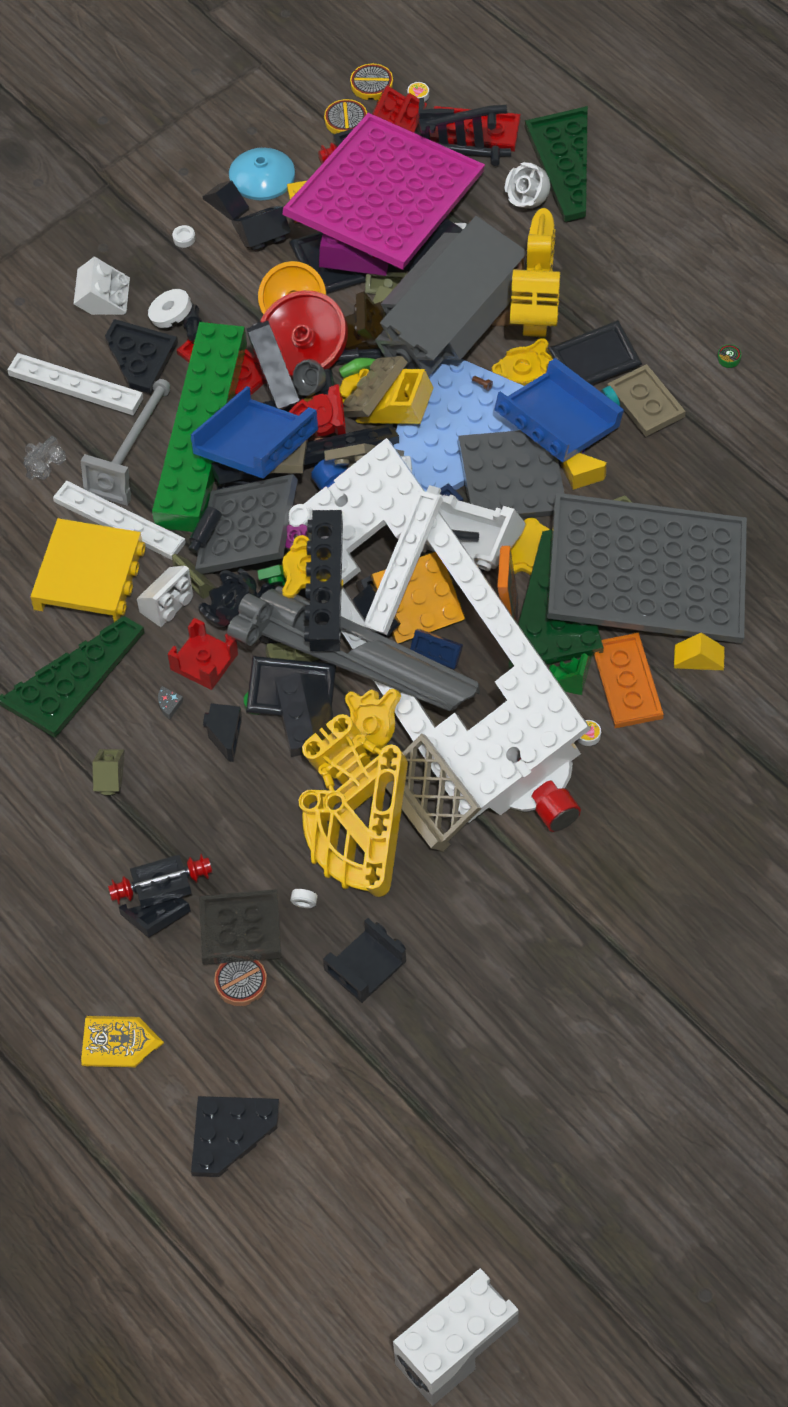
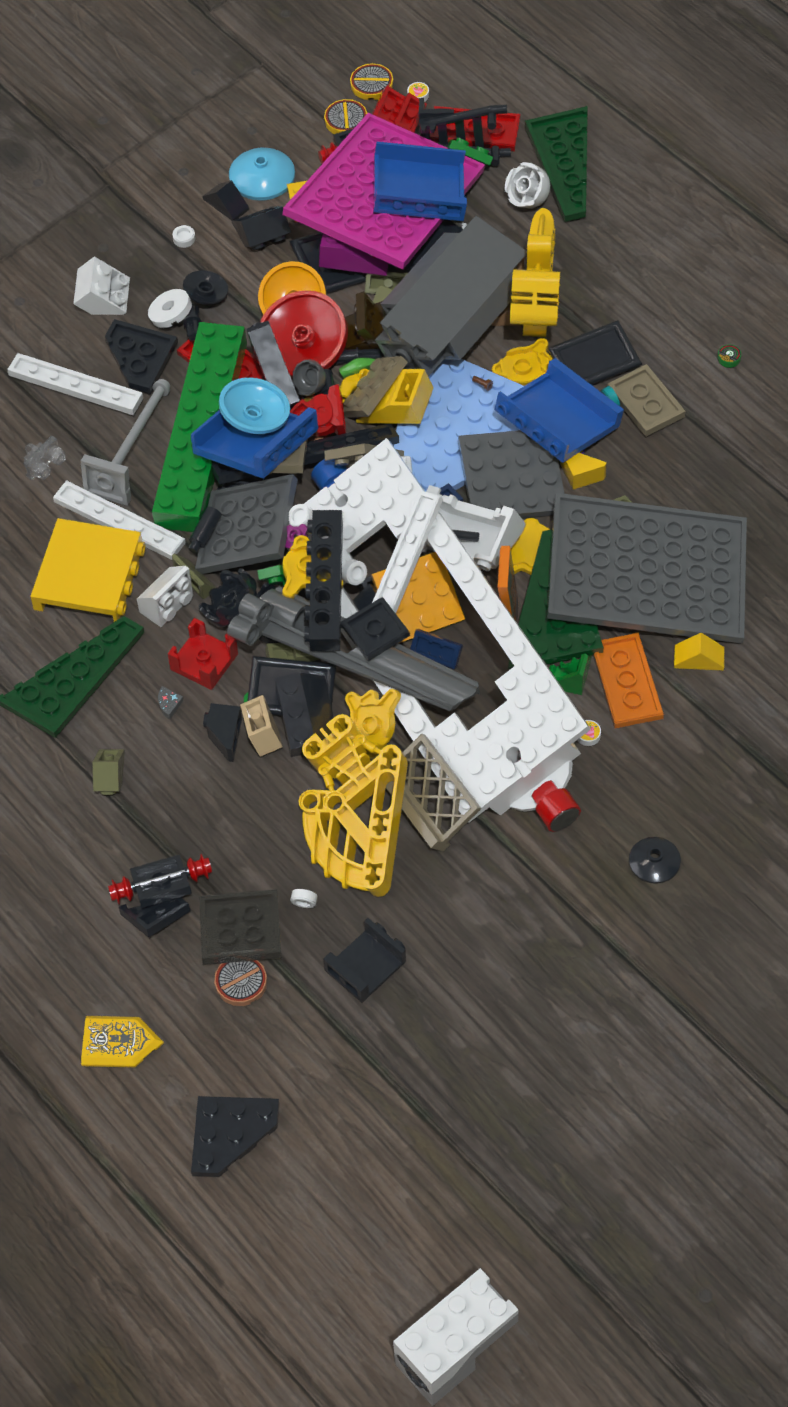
none -> black dish [183,270,228,304]
none -> medium azure dish [219,378,290,434]
none -> tan slope [240,695,283,757]
none -> black tile [340,597,410,661]
none -> white tile [342,559,367,585]
none -> blue panel [374,141,467,221]
none -> green plate [447,137,493,166]
none -> black dish [629,837,681,884]

